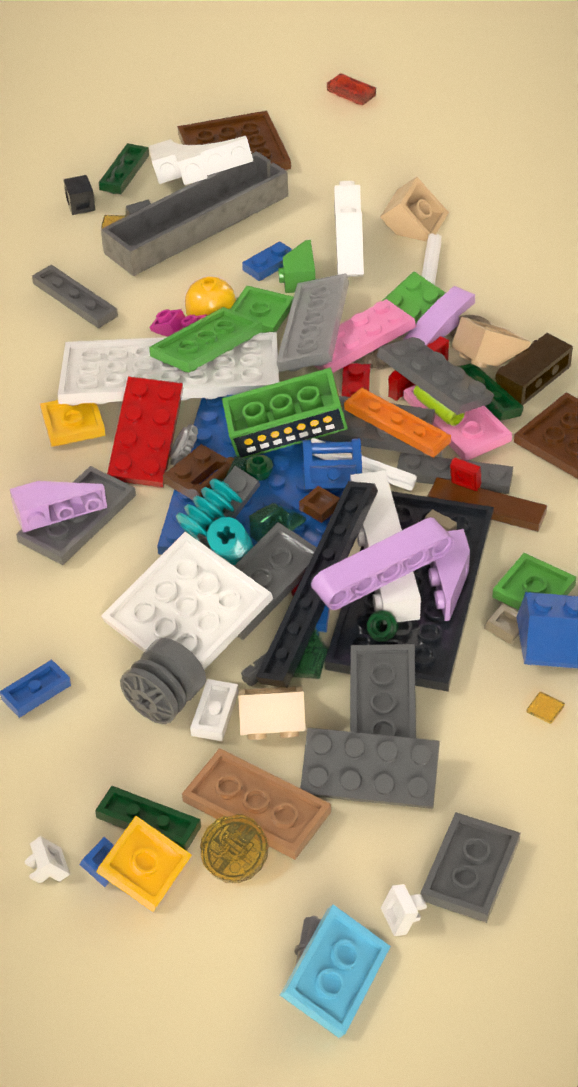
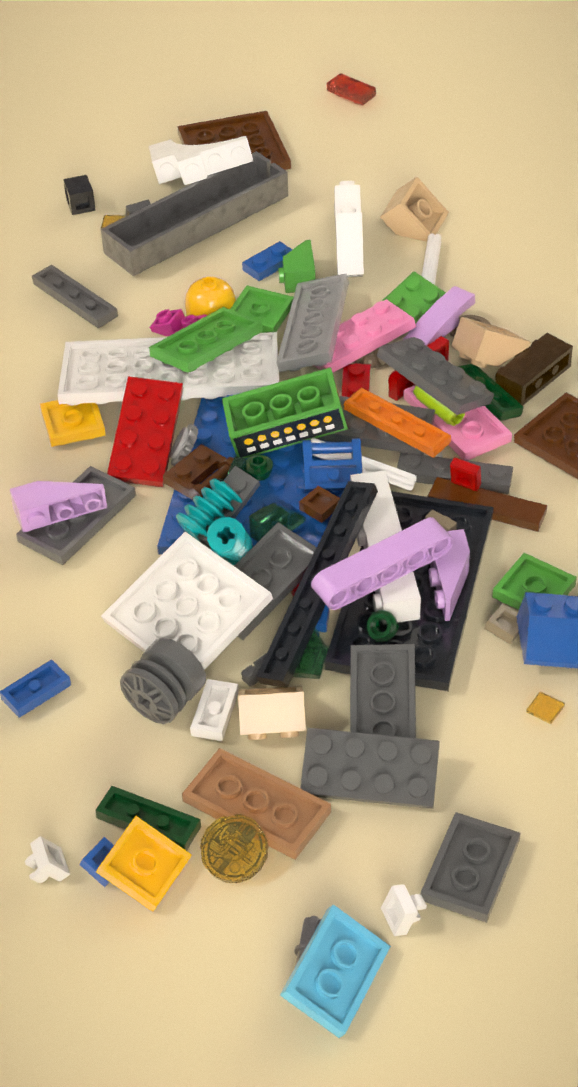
dark green plate [99,143,149,194] -> none

